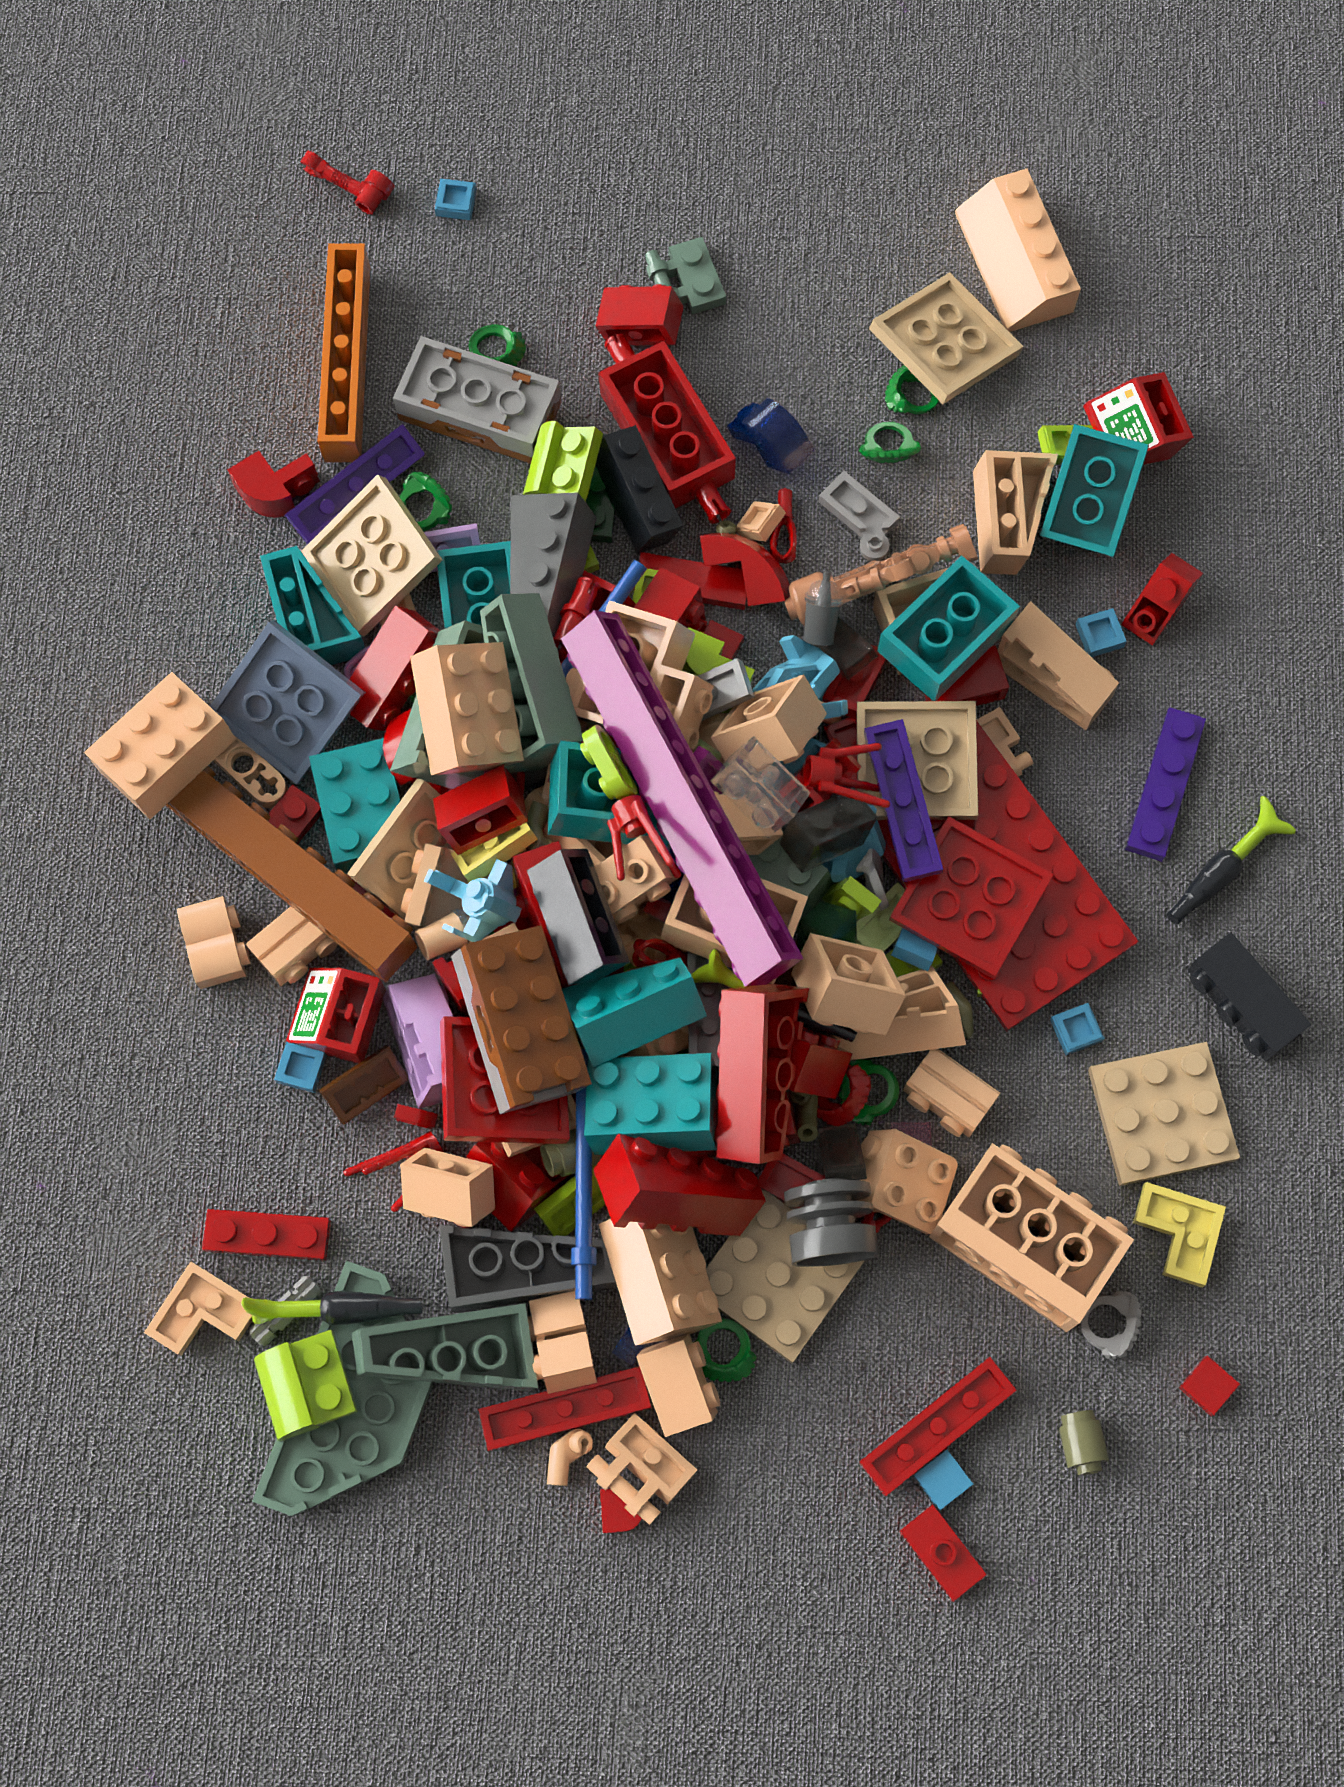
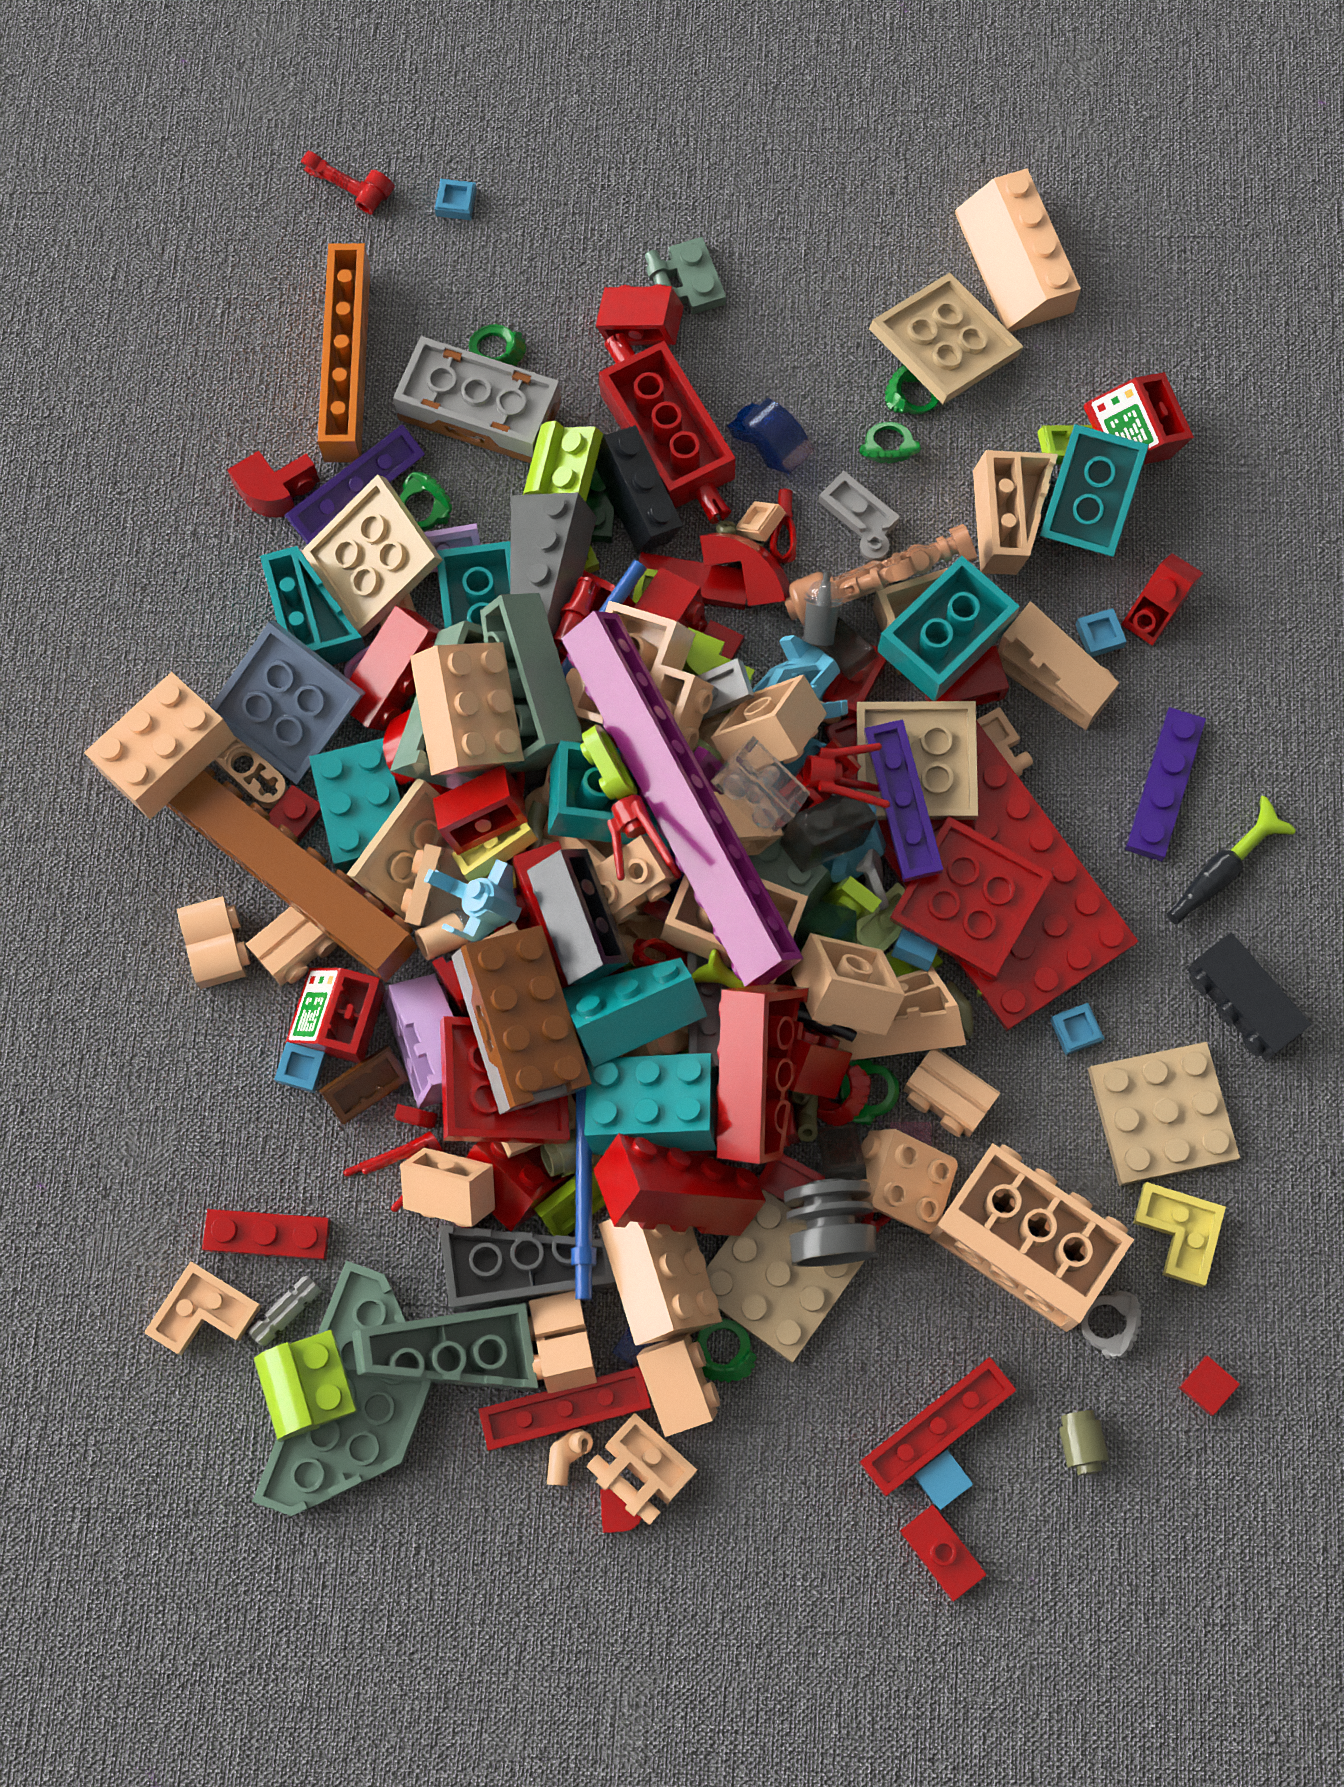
black piece [241,1291,423,1325] -> none

